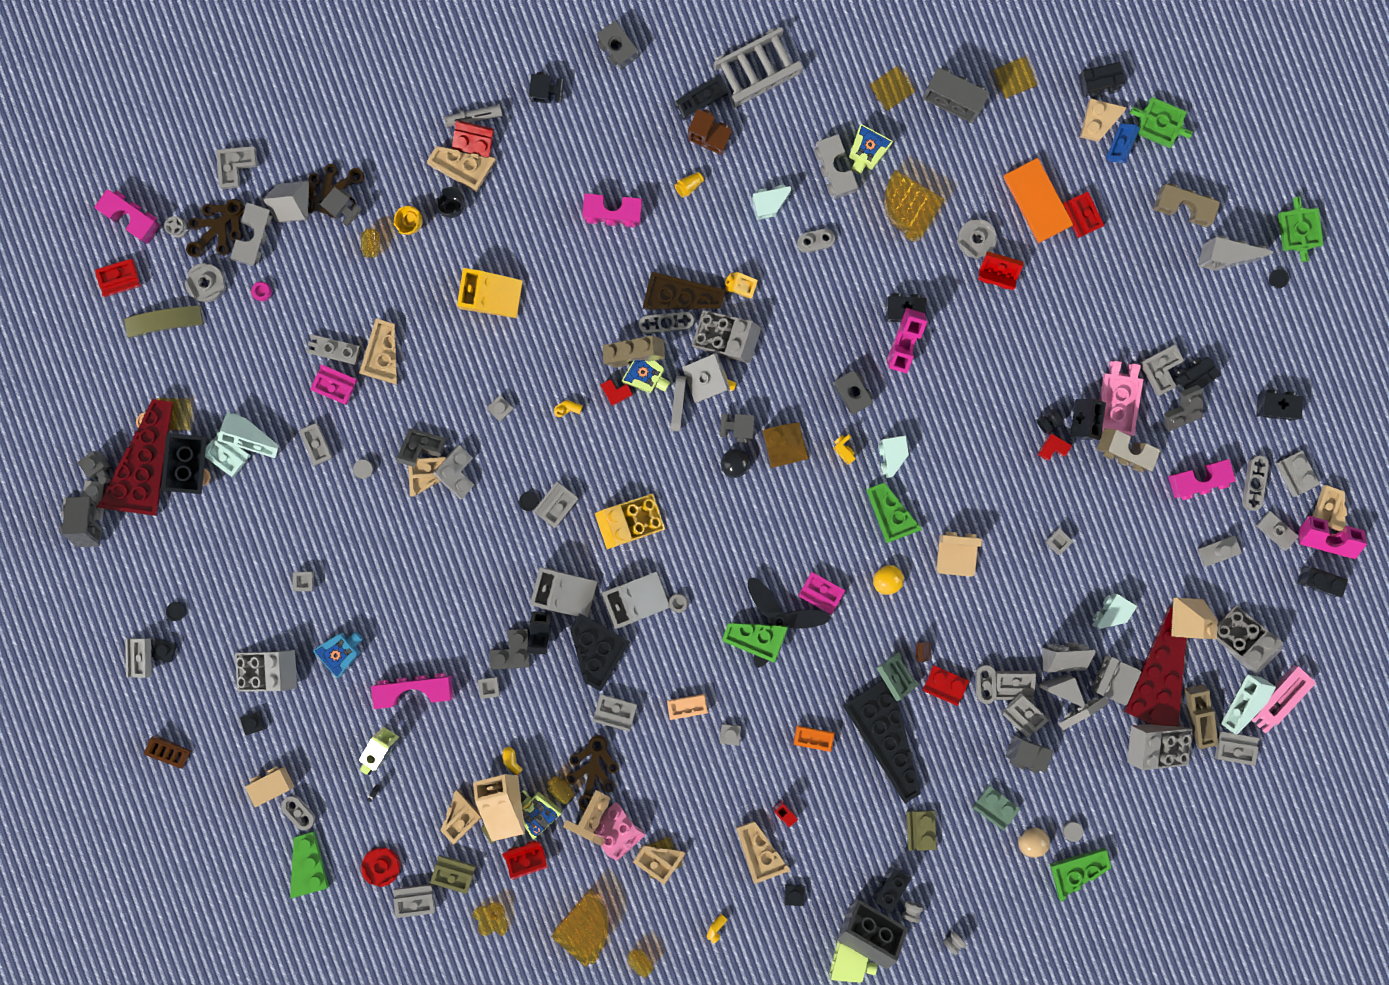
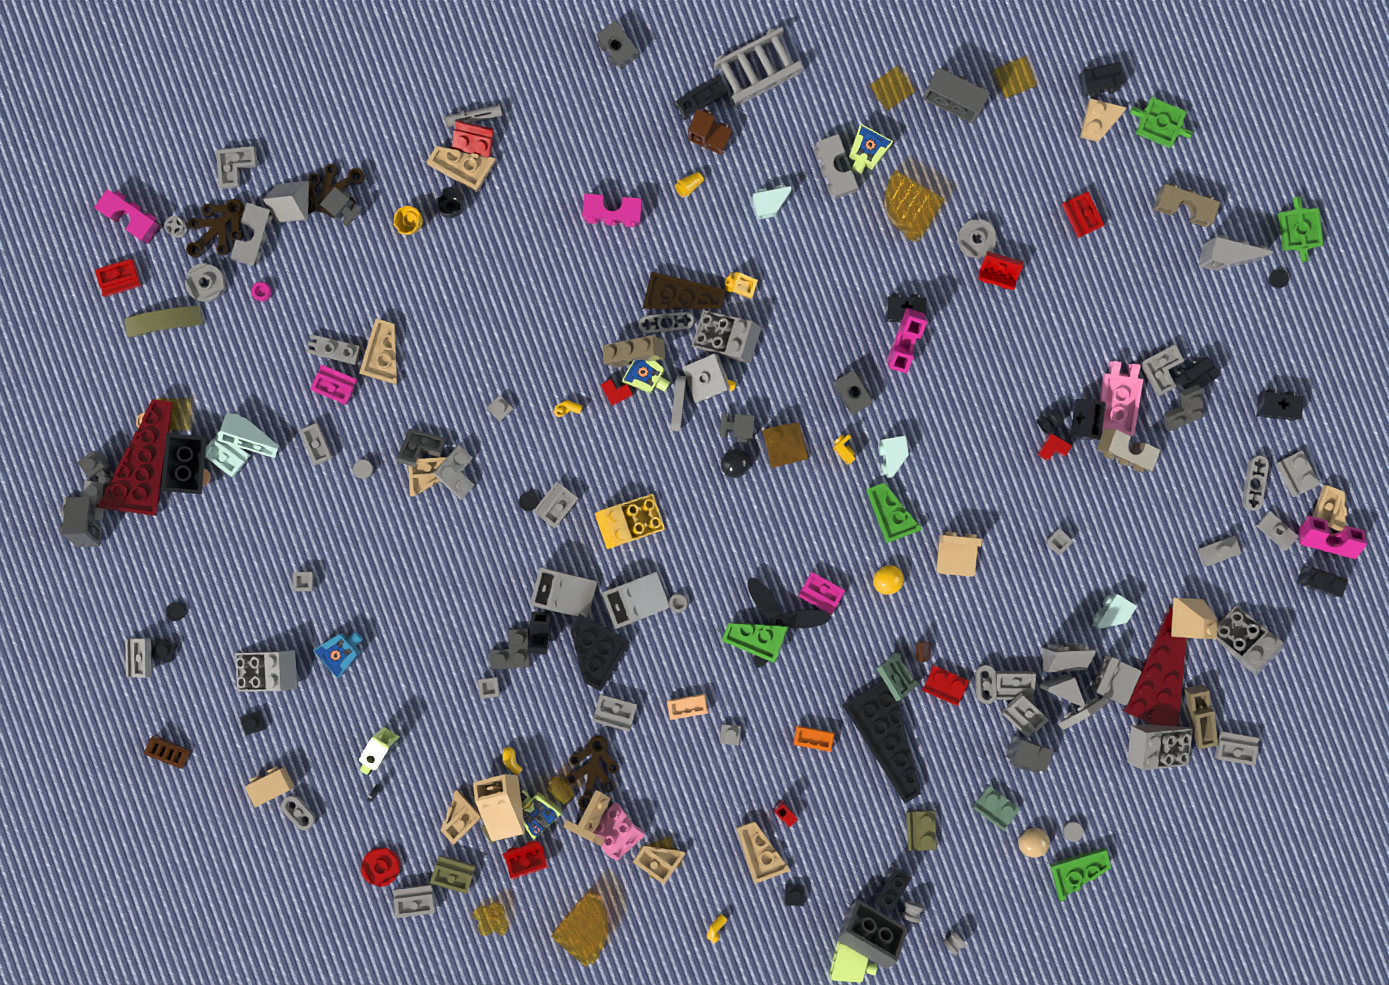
bright green wing [290,831,329,899] -> none
clear yellow brick [361,229,380,258] -> none
dark pink arch [371,673,454,709] -> none
yellow slope [457,268,523,318] -> none
black brick [529,72,564,104] -> none
clear yellow brick [626,948,655,978] -> none
light grey plate [797,229,835,253] -> none
orange tile [1003,158,1073,244] -> none
blue plate [1106,123,1140,163] -> none
dark pink arch [1168,459,1236,500] -> none
light aqua slope [1221,675,1276,735] -> none
bright pink hinge [1252,665,1316,733] -> none

